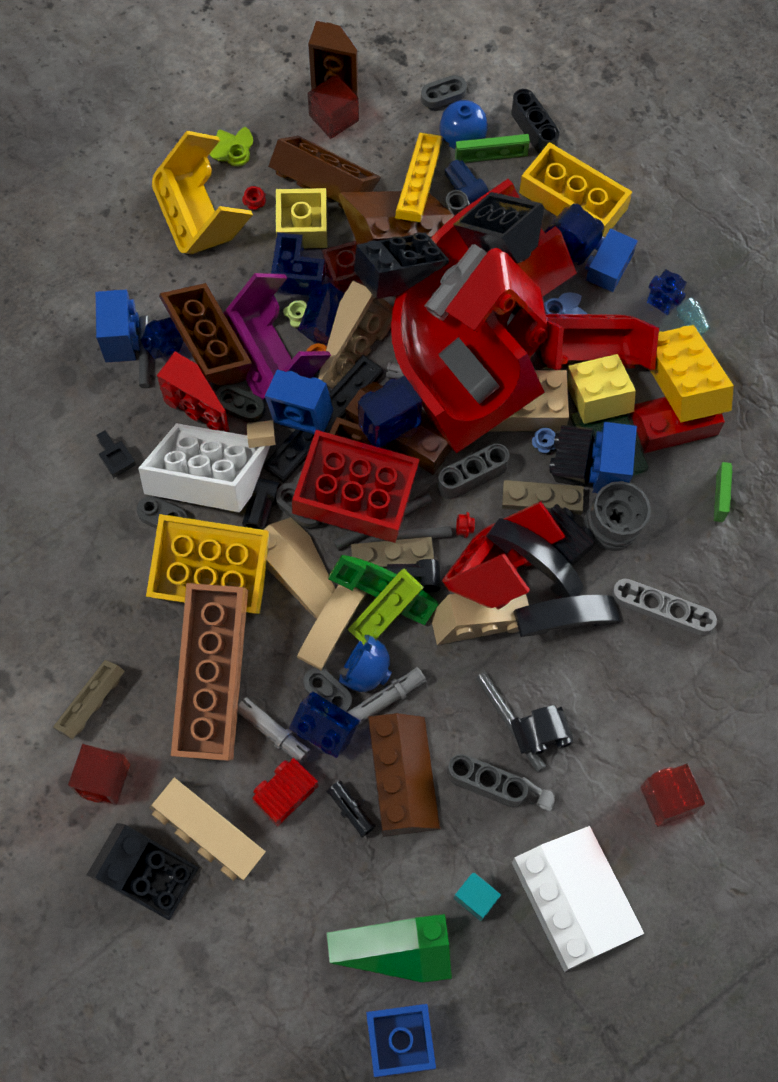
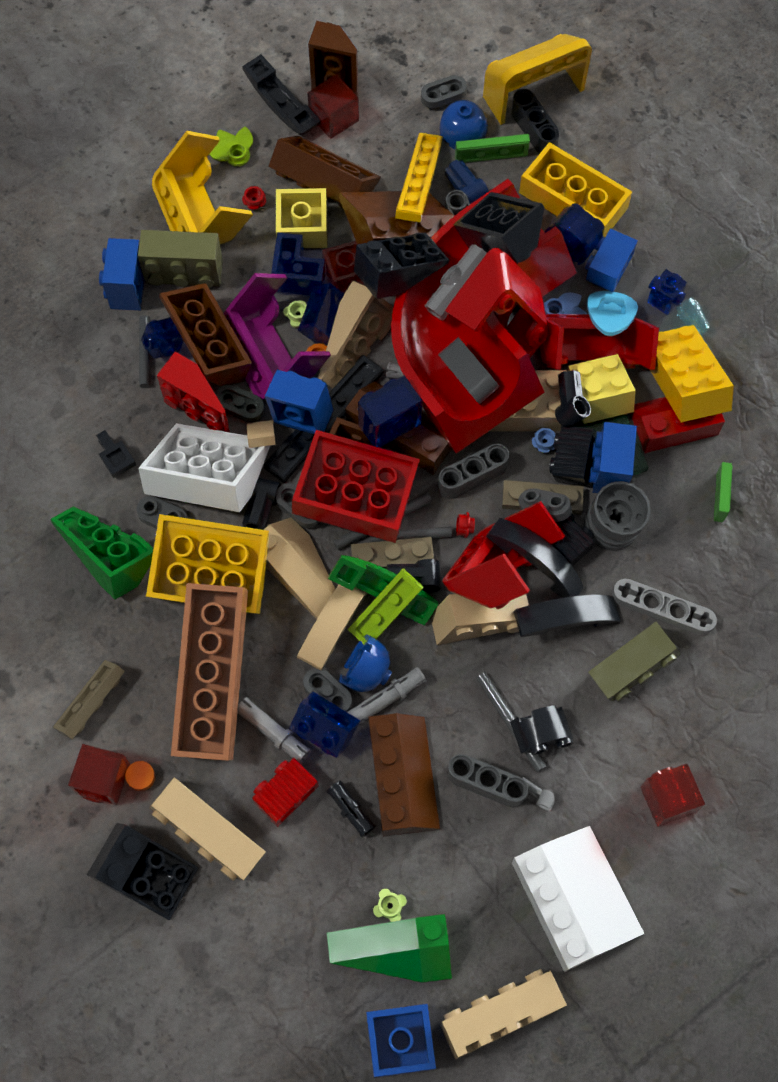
blue brick [95,289,140,363] -> none
teal panel [454,873,501,921] -> none
none -> green wedge [51,506,154,600]
none -> blue brick [99,238,145,311]
none -> orange tile [125,761,156,791]
none -> olive brick [138,230,223,288]
none -> black slope [242,54,321,136]
none -> yellowish green plate [373,889,407,922]
none -> tan wedge [440,969,567,1060]
none -> yellow windscreen [483,34,592,125]
none -> dark grey plate [518,488,572,522]
none -> black piece [555,370,591,428]
none -> medium azure shield [587,291,638,336]
none -> olive wedge [588,621,681,701]

